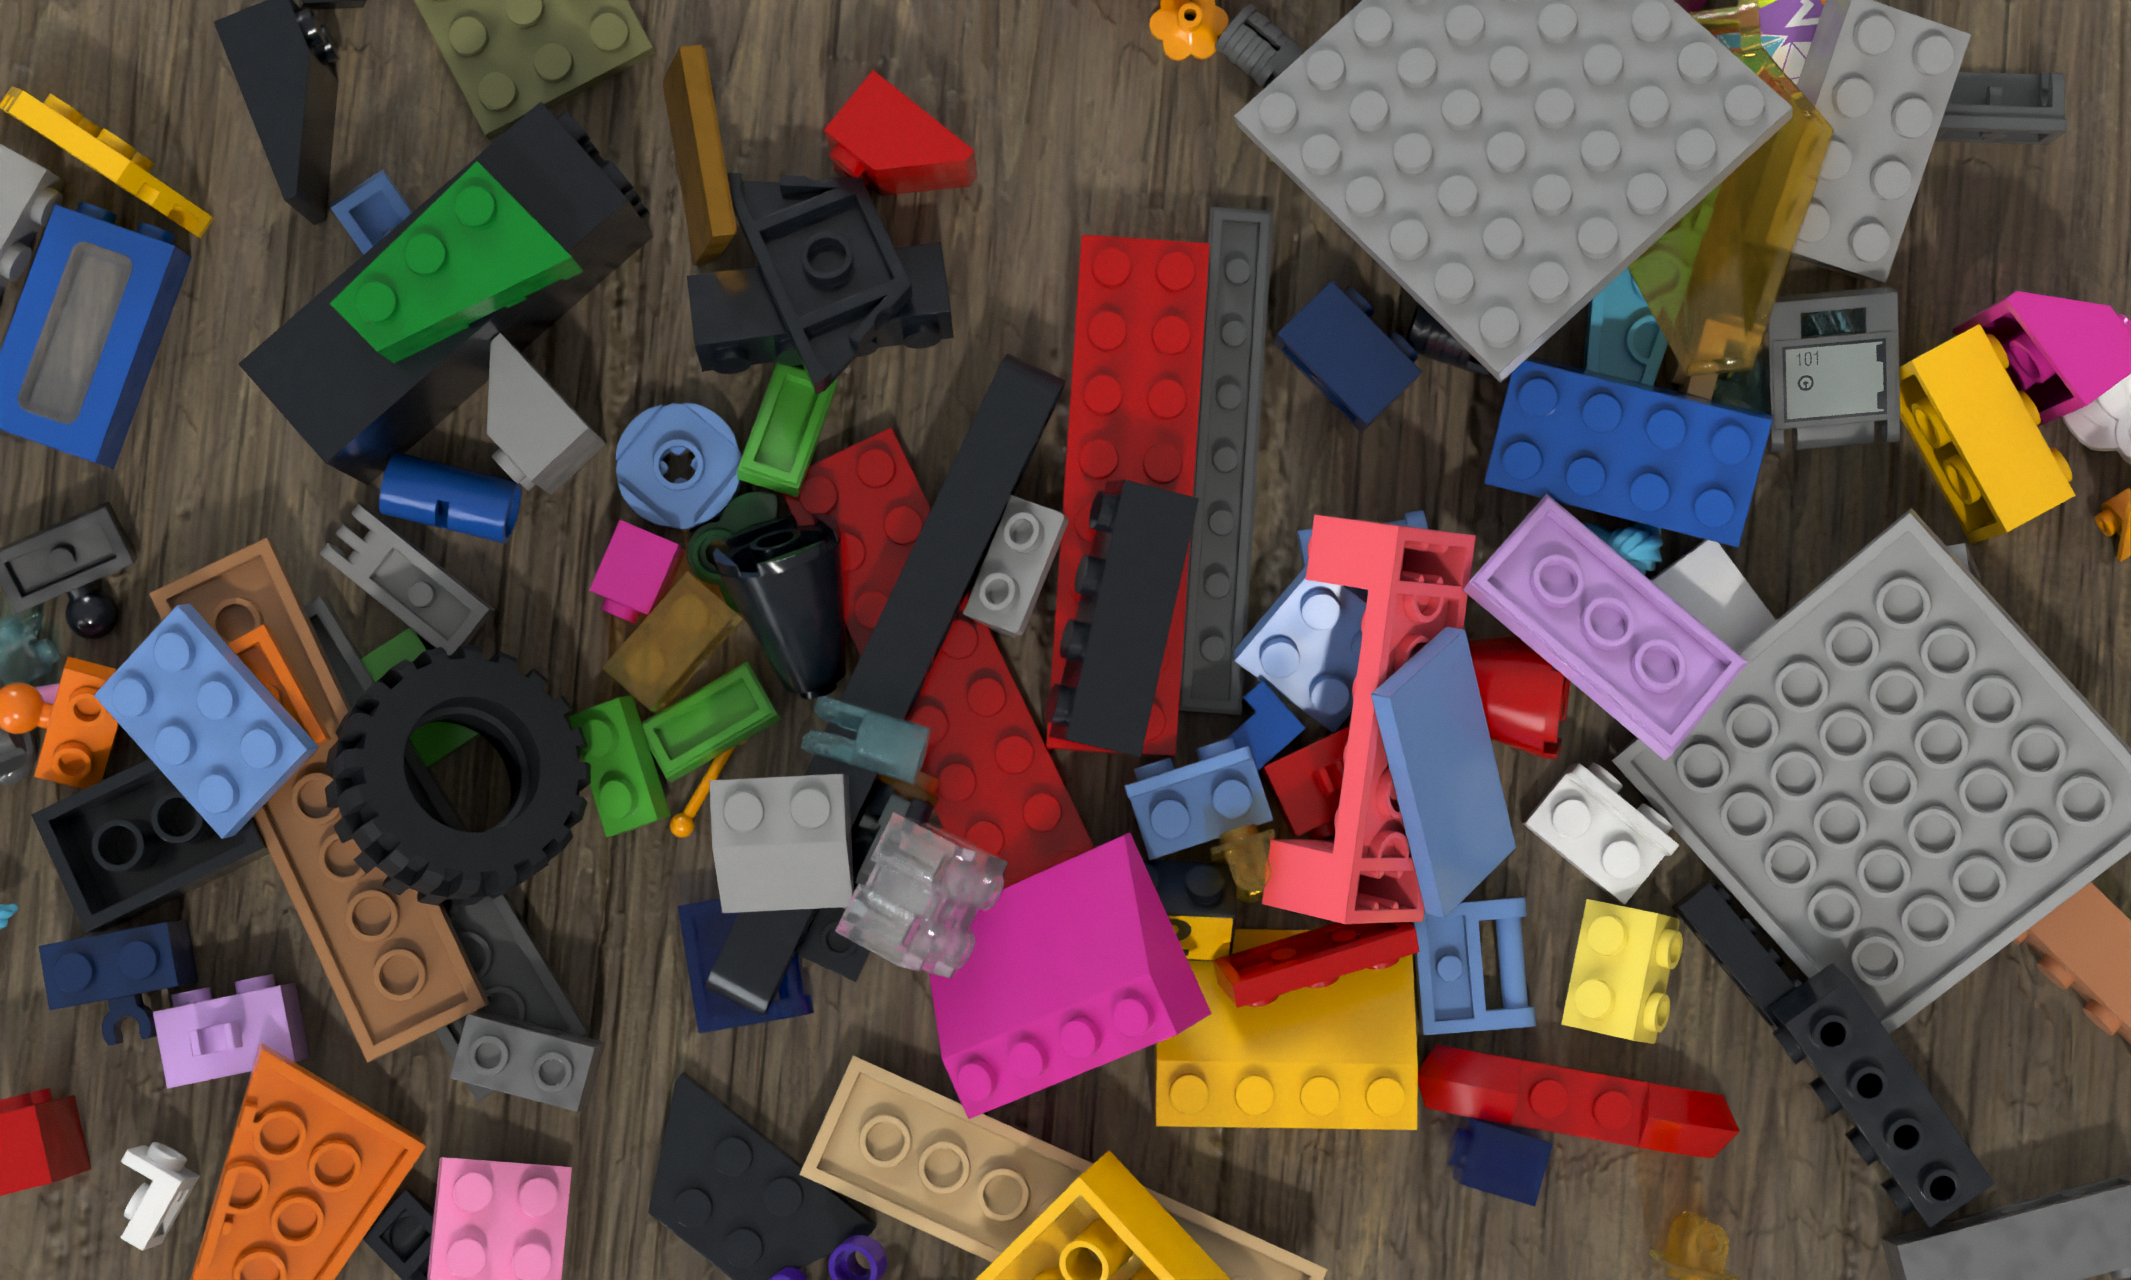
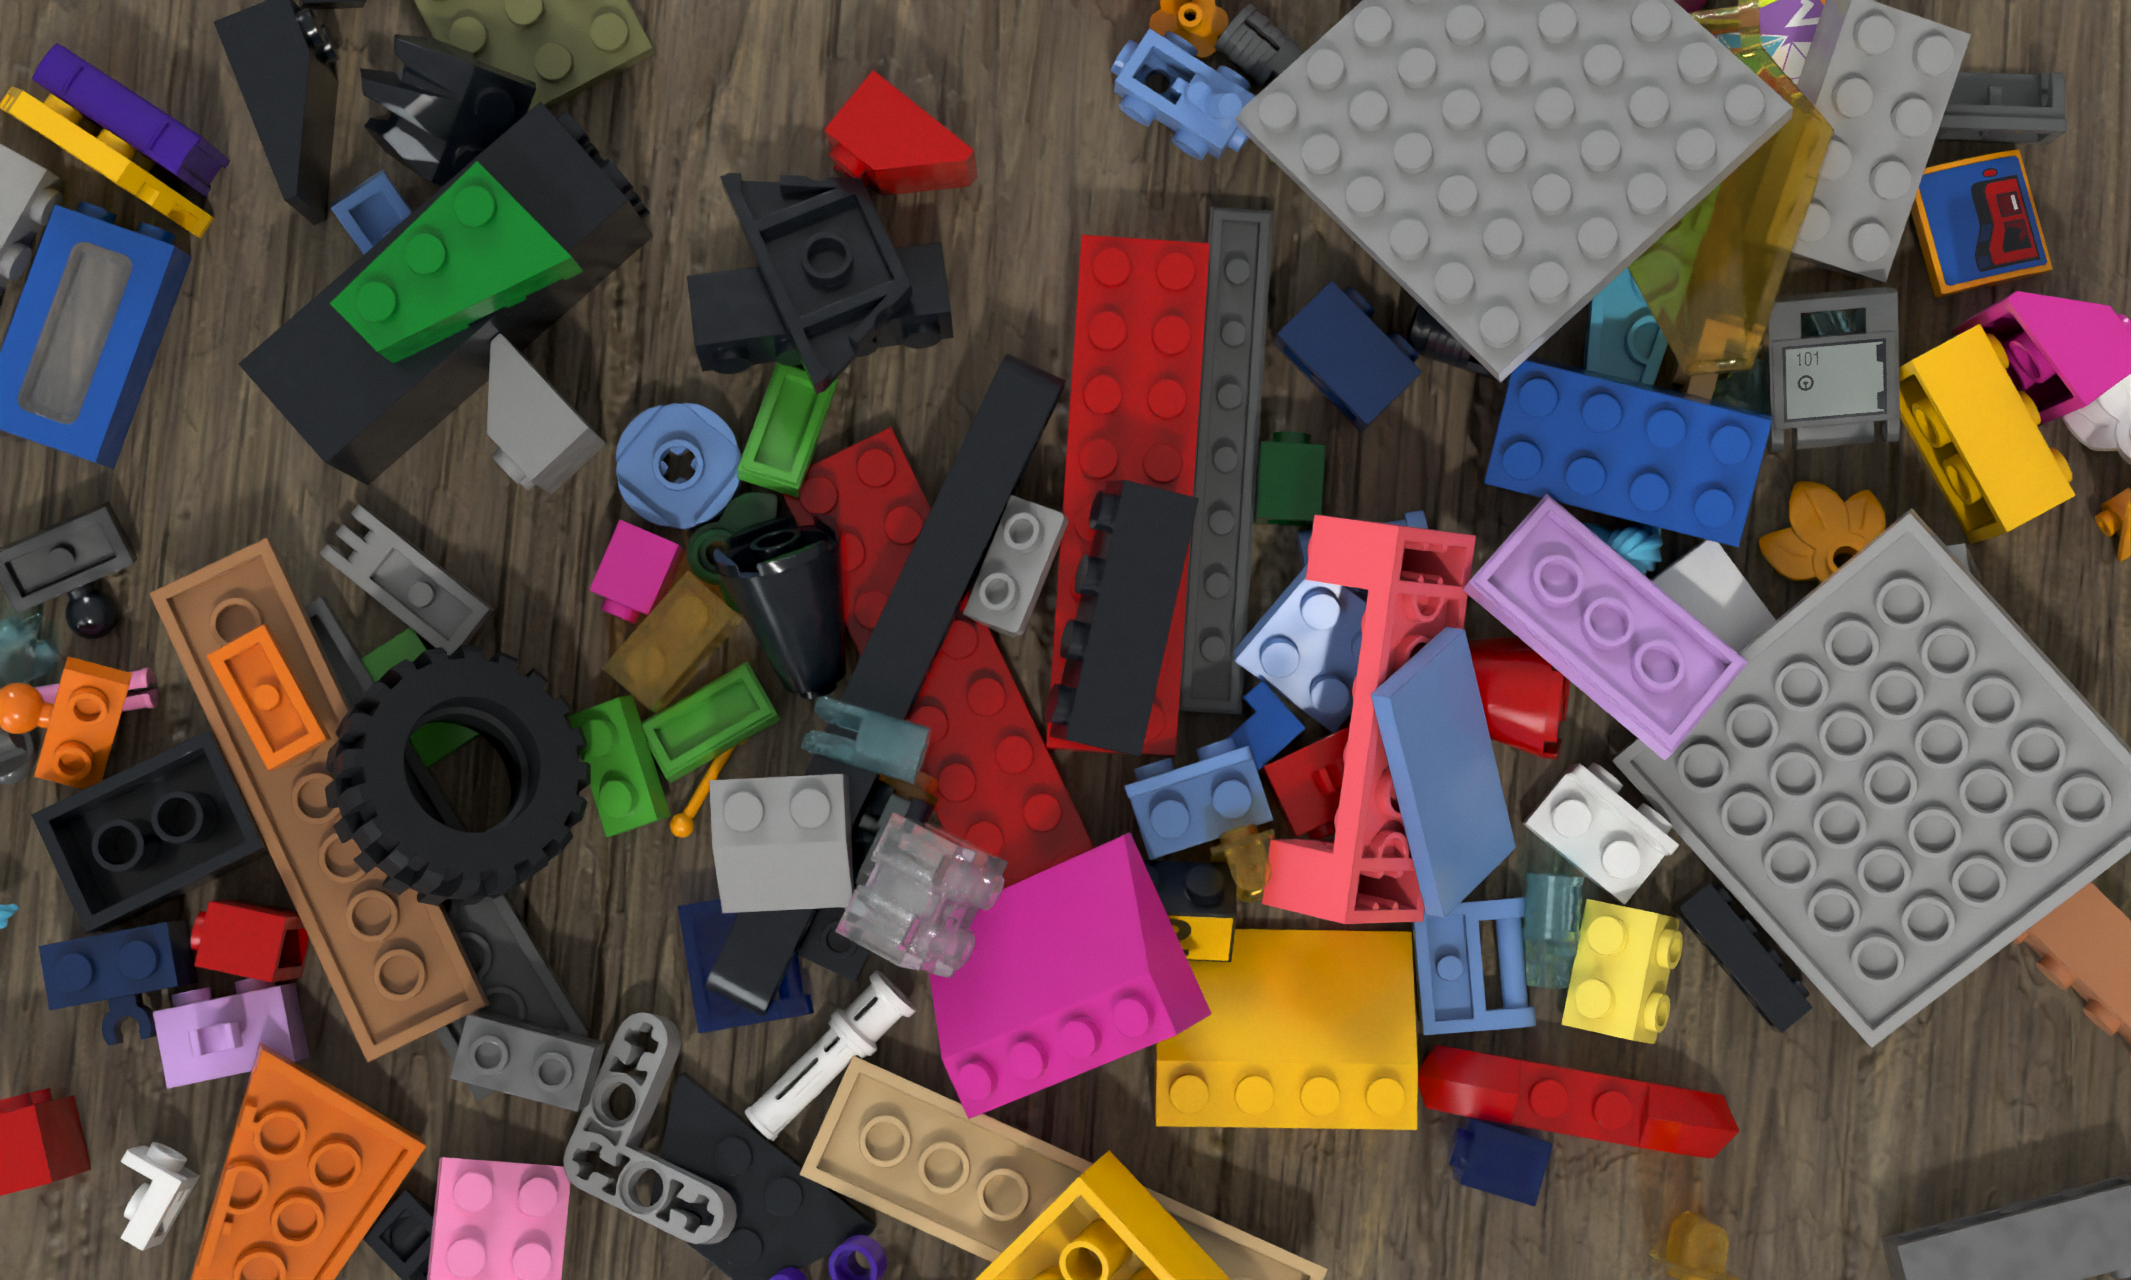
medium blue plate [94,604,319,839] -> none
blue pin [379,452,522,544] -> none
pearl gold tile [662,44,737,265] -> none
red plate [1213,922,1420,1008] -> none
black brick [1769,963,1995,1228] -> none
none -> dark purple piece [32,43,230,197]
none -> red piece [190,899,310,983]
none -> black plate [360,34,536,186]
none -> light grey beam [563,1012,737,1244]
none -> white pin [745,970,916,1141]
none -> medium blue brick [1111,28,1255,161]
none -> dark green brick [1253,431,1326,527]
none -> clear light blue hinge [1522,872,1584,989]
none -> light orange plate [1758,481,1886,584]
none -> slope [1911,149,2053,299]

